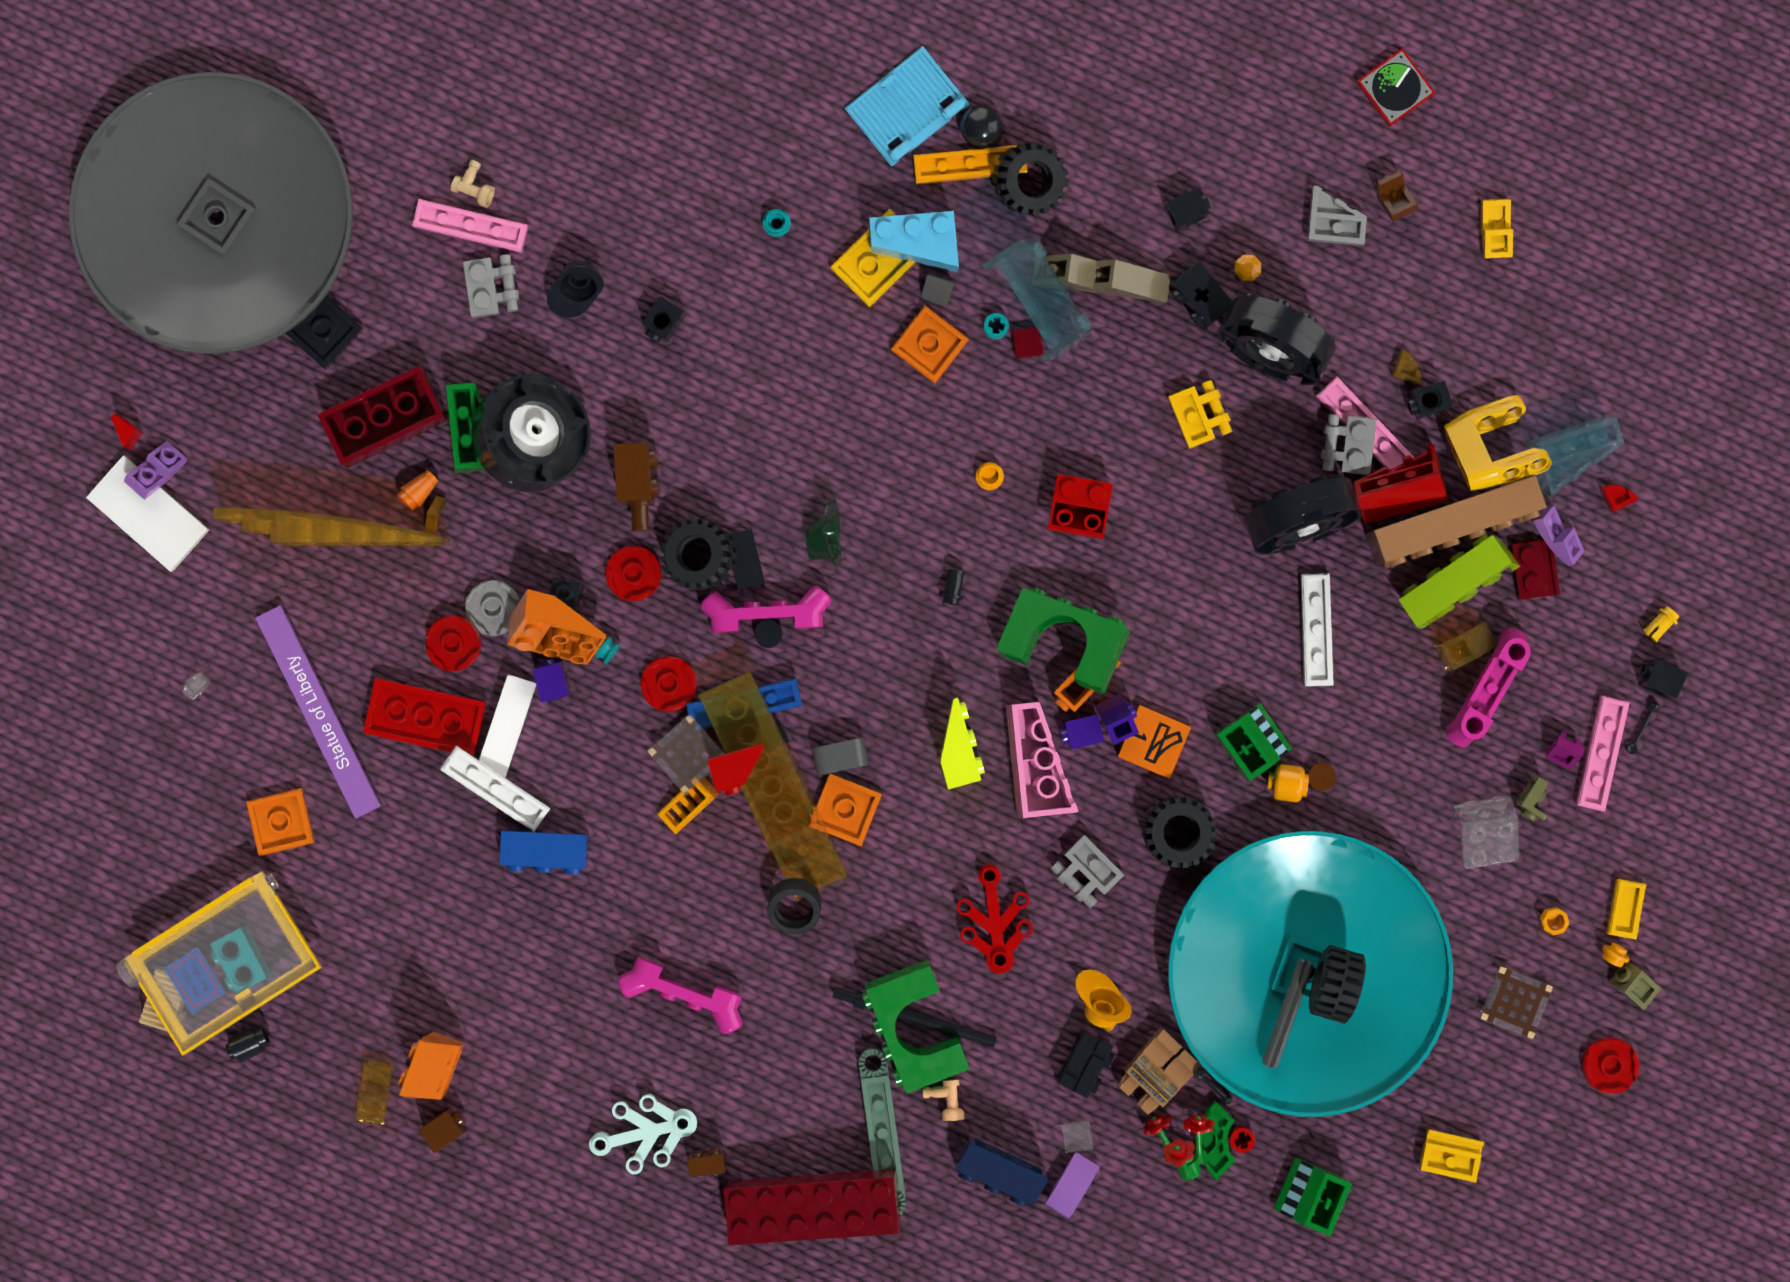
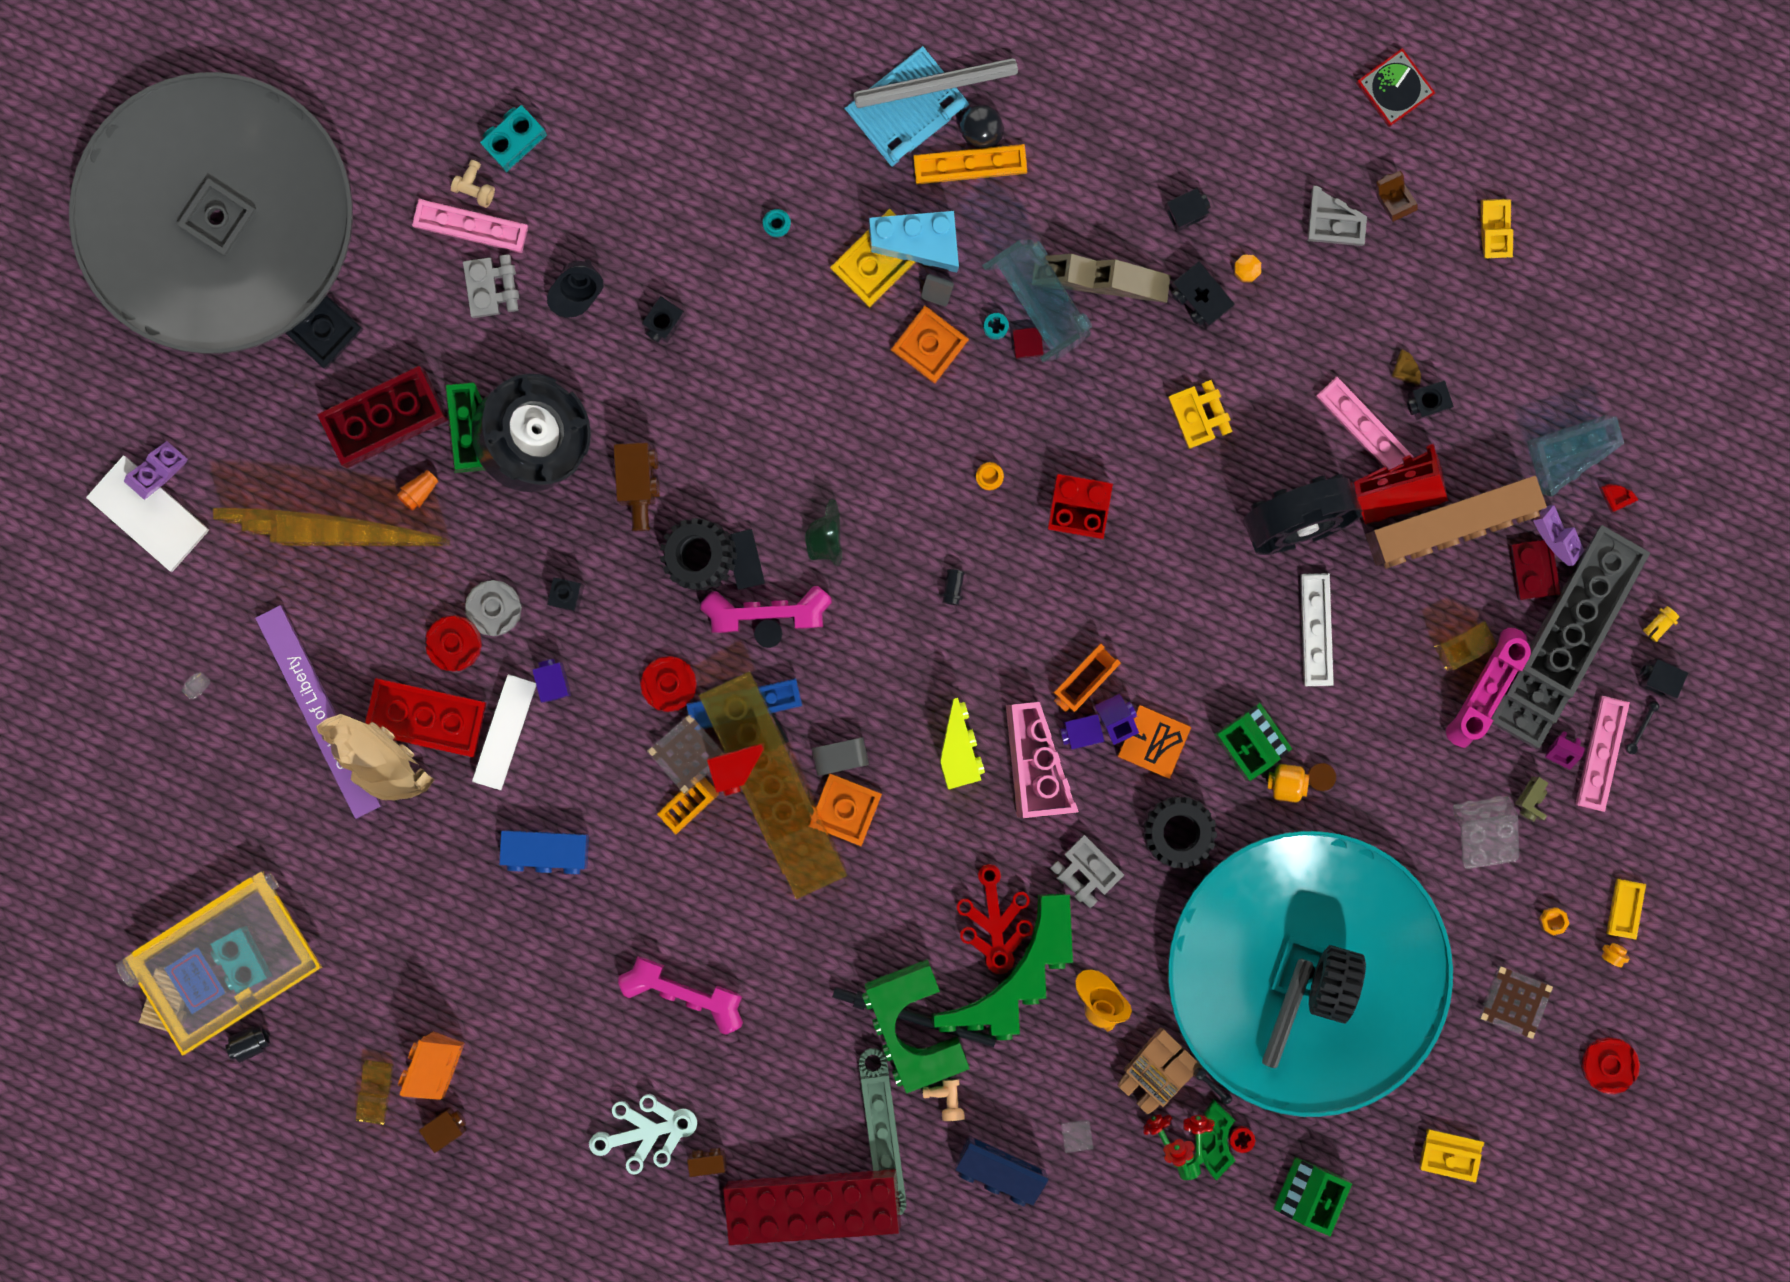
red slope [111,414,143,449] -> none
orange tile [246,788,315,856] -> none
pearl gold tile [424,495,446,536] -> none
white tile [440,746,550,832] -> none
orange slope [507,589,606,665] -> none
teal bush [595,637,621,665] -> none
red tile [605,545,662,602] -> none
black tyre [767,878,822,935] -> none
black tyre [992,143,1069,215] -> none
green arch [996,587,1130,694] -> none
medium lavender slope [1044,1152,1100,1219] -> none
black brick [1056,1030,1115,1098] -> none
black piece [1217,293,1336,385] -> none
light grey plate [1321,414,1377,475] -> none
lime wedge [1399,535,1520,629] -> none
yellow connector [1443,395,1552,491] -> none
olive bracket [1609,962,1661,1010] -> none
none -> tan animal [316,714,434,800]
none -> teal brick [480,105,547,173]
none -> light grey axle [854,58,1018,108]
none -> green arch [931,893,1073,1040]
none -> dark grey slope [1491,525,1650,749]

